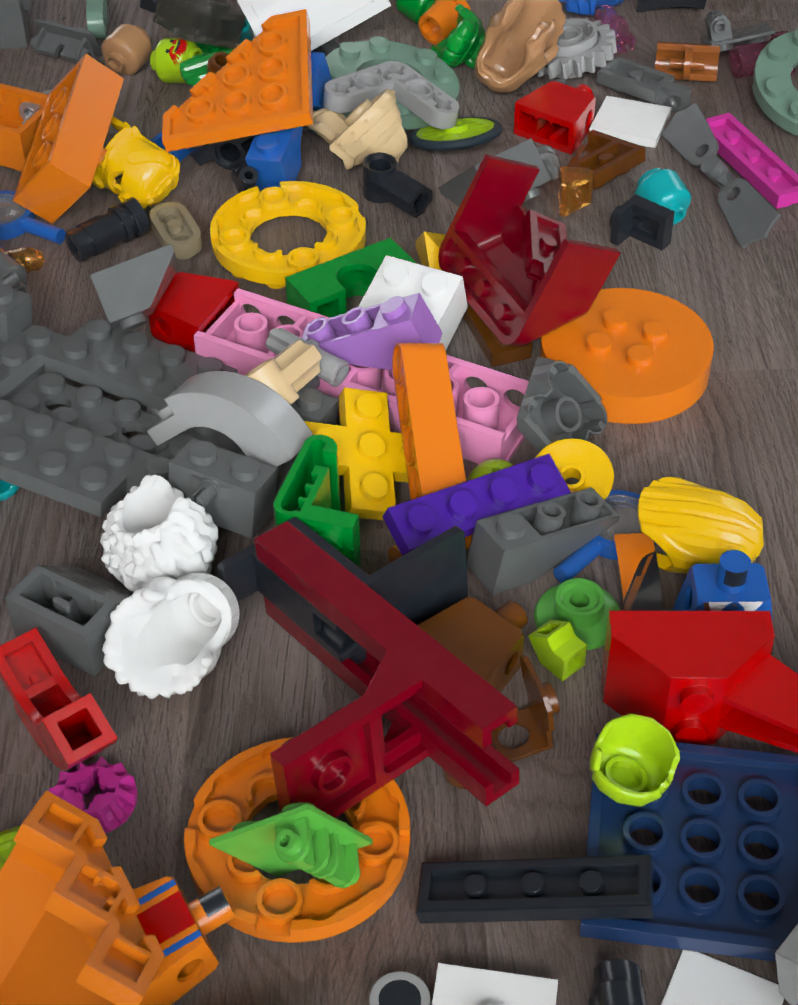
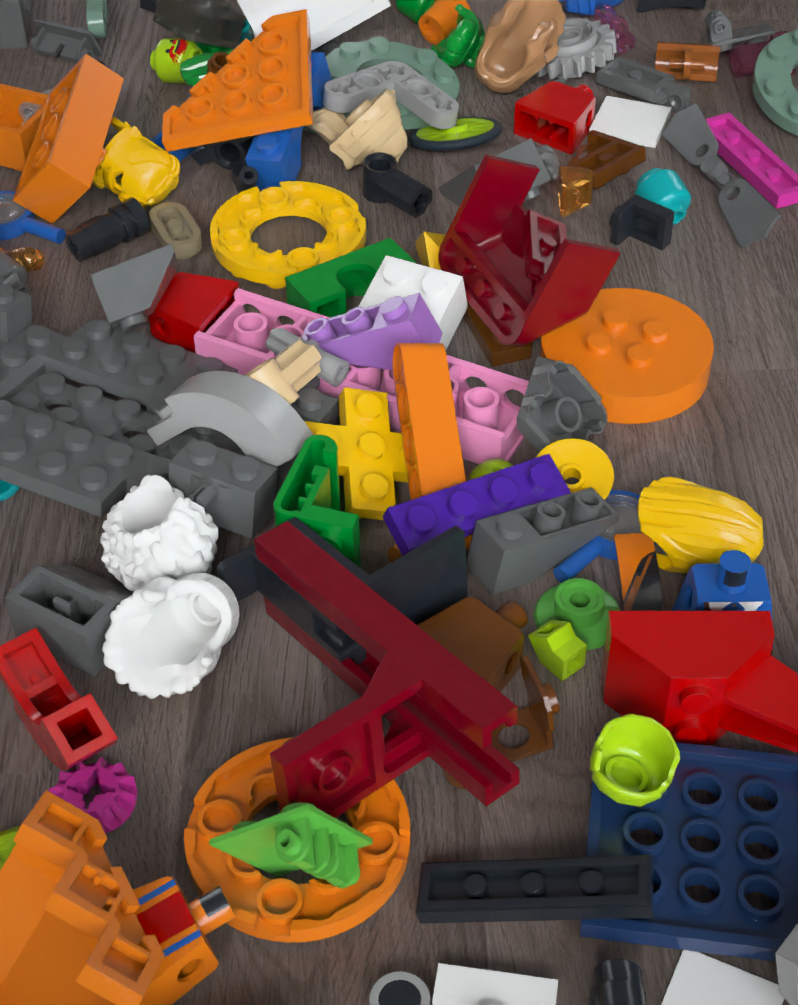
medium nougat head [101,24,152,75] -> none

